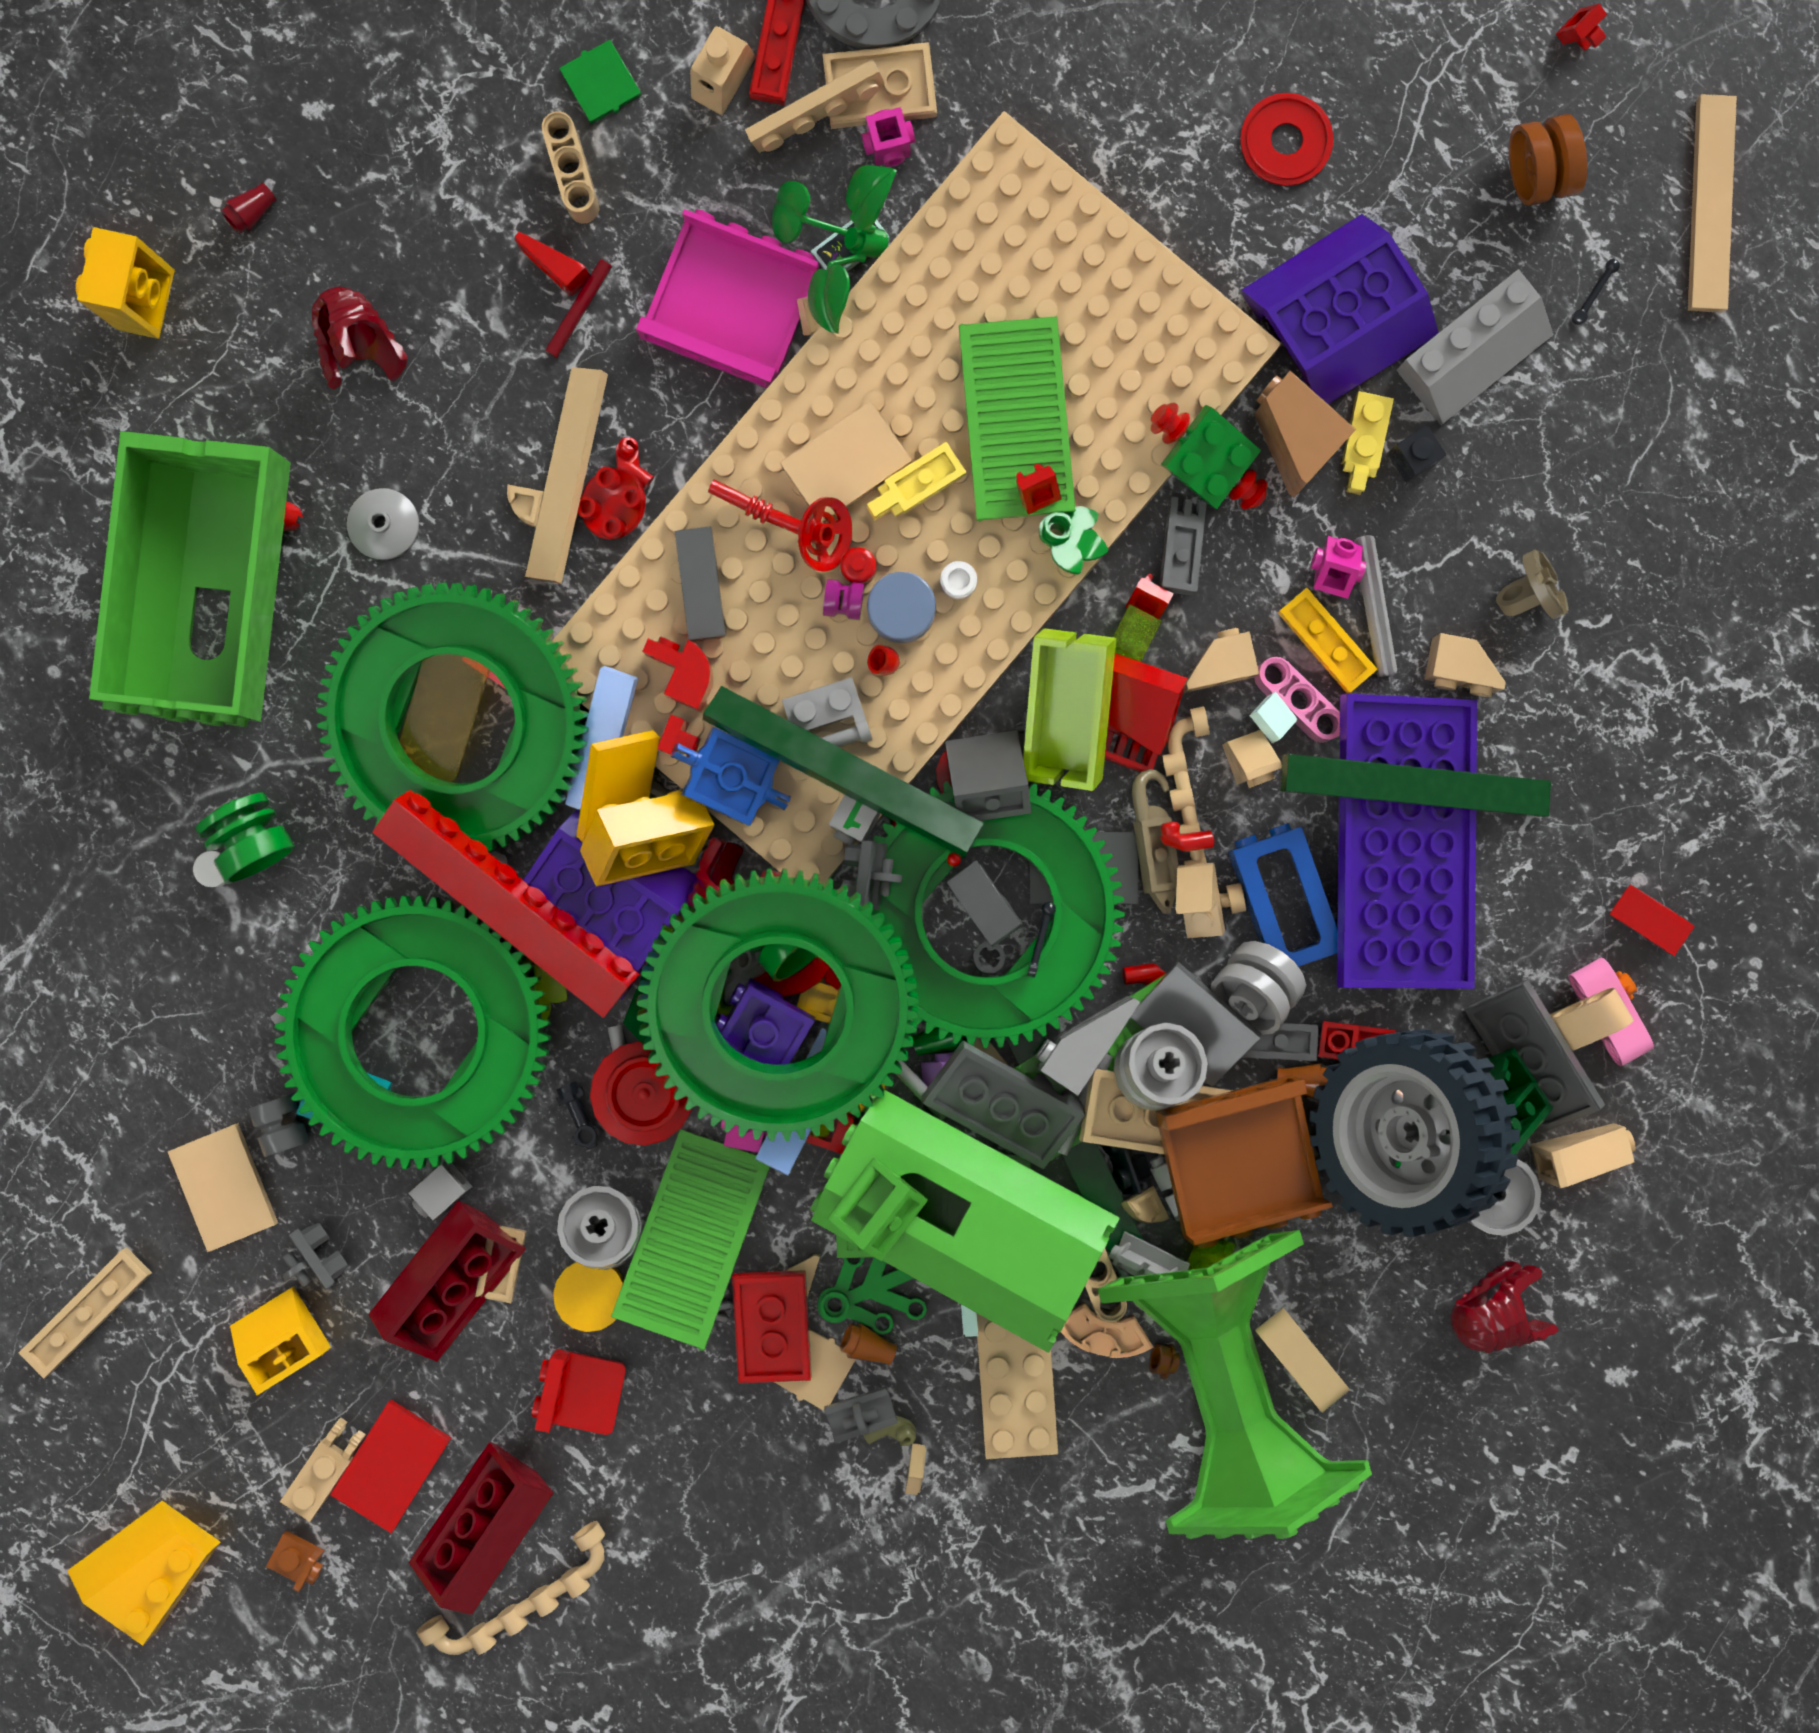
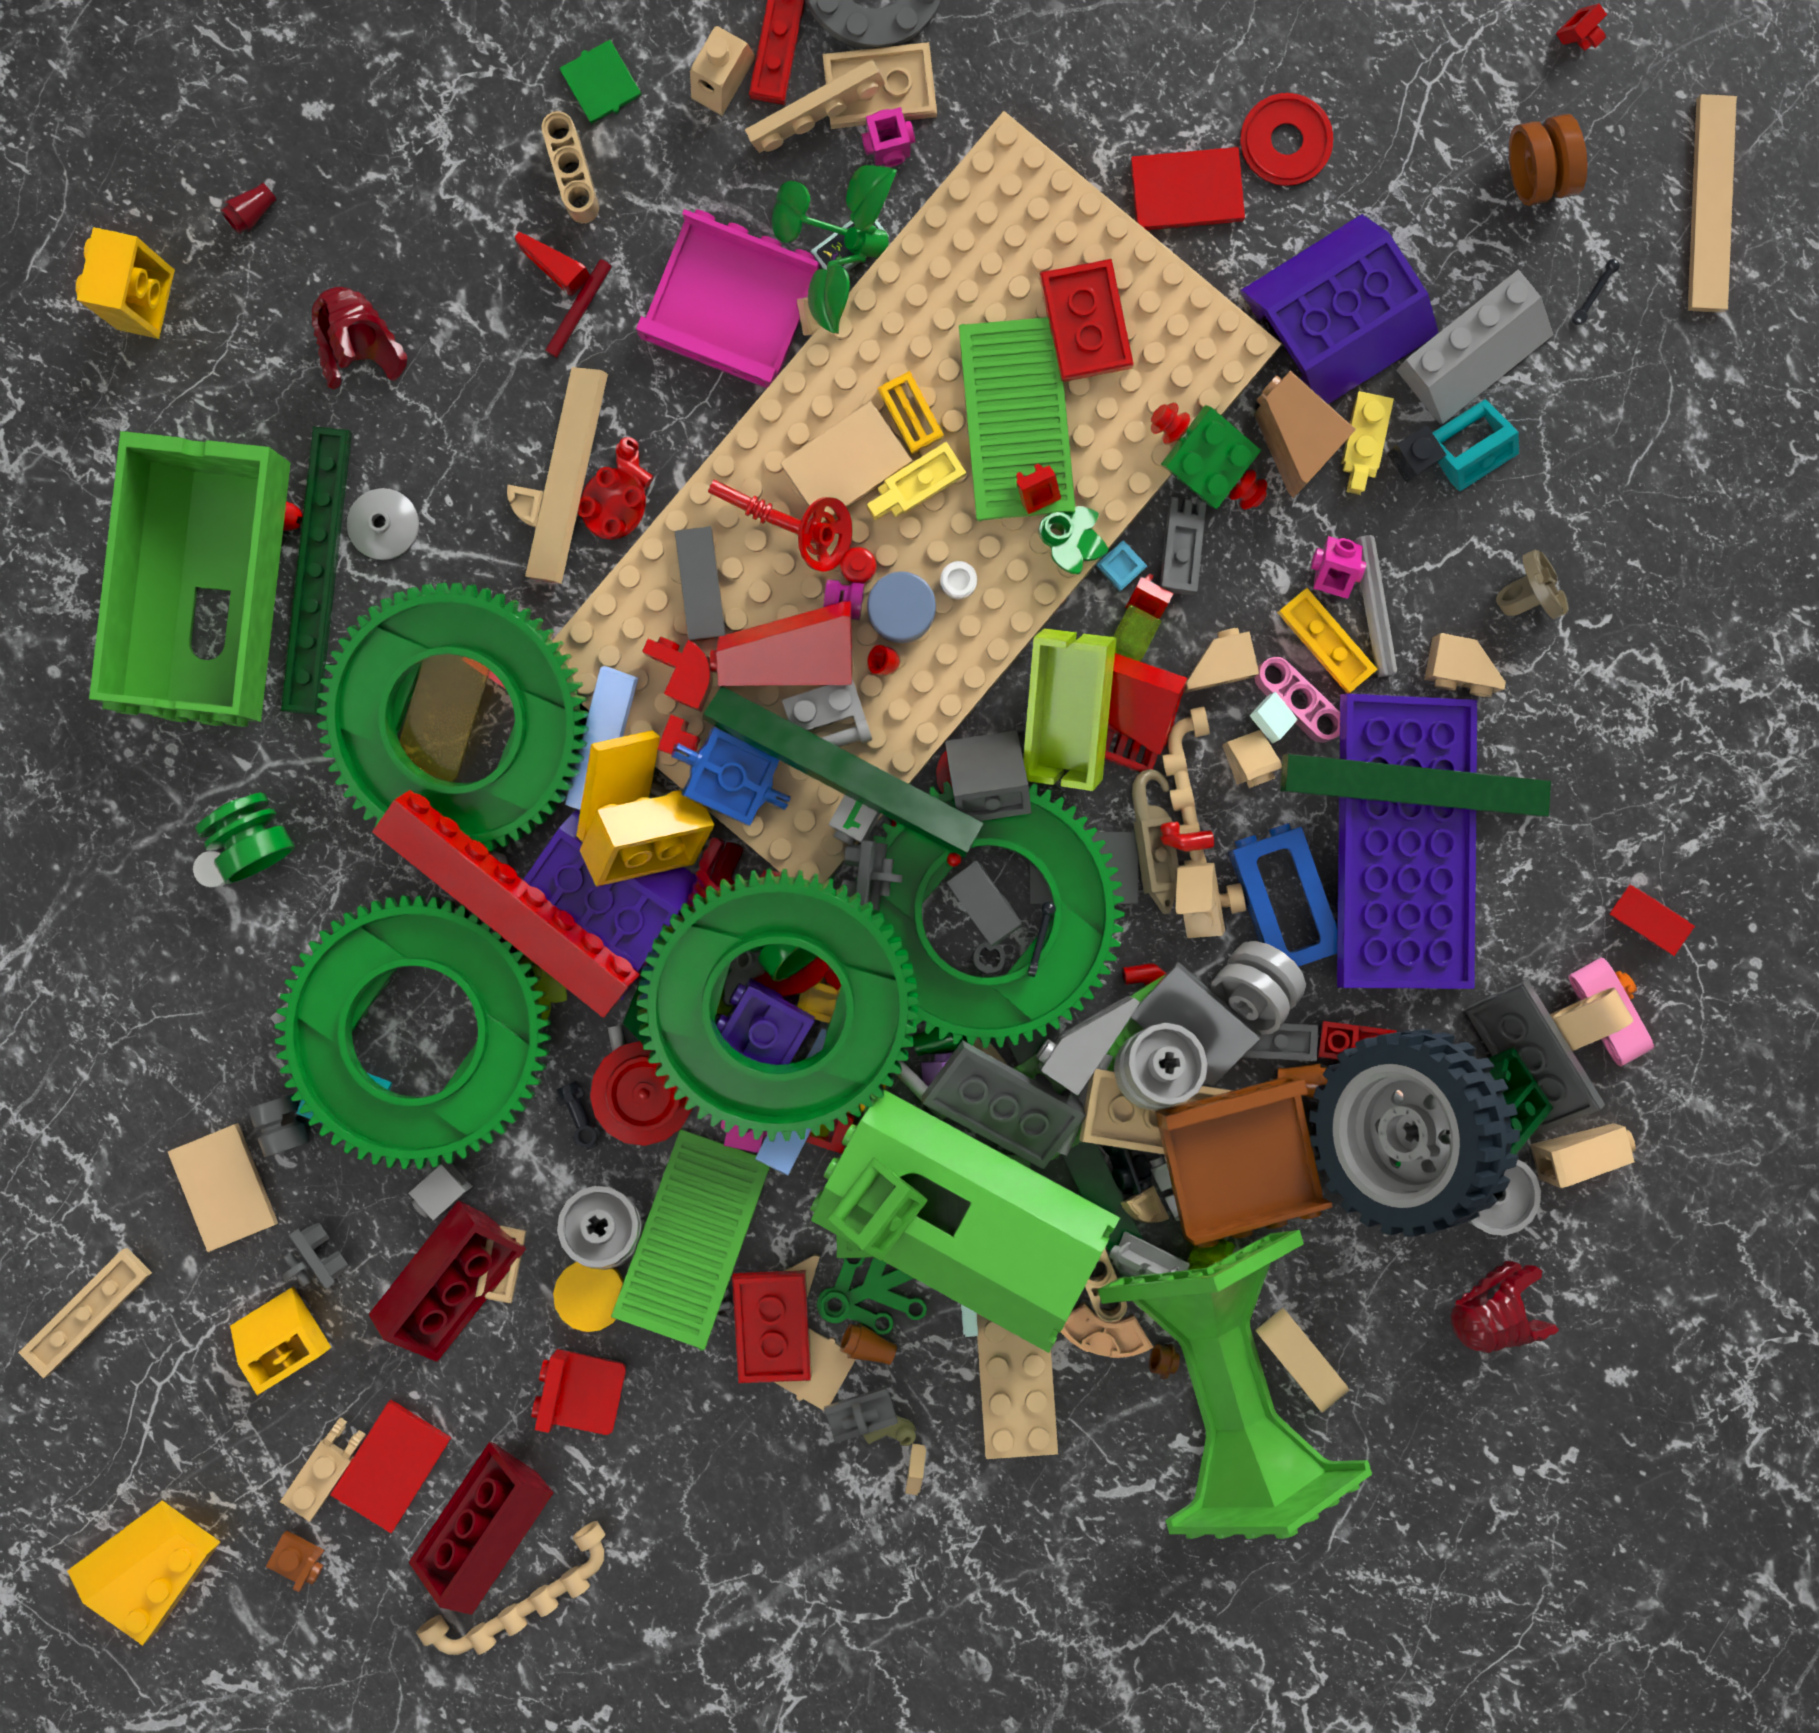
none -> dark green tile [281,426,352,716]
none -> slope [710,601,852,686]
none -> yellow tile [877,371,944,455]
none -> red tile [1039,259,1134,382]
none -> medium azure tile [1096,540,1147,592]
none -> red tile [1130,147,1245,230]
none -> teal tile [1432,399,1520,492]

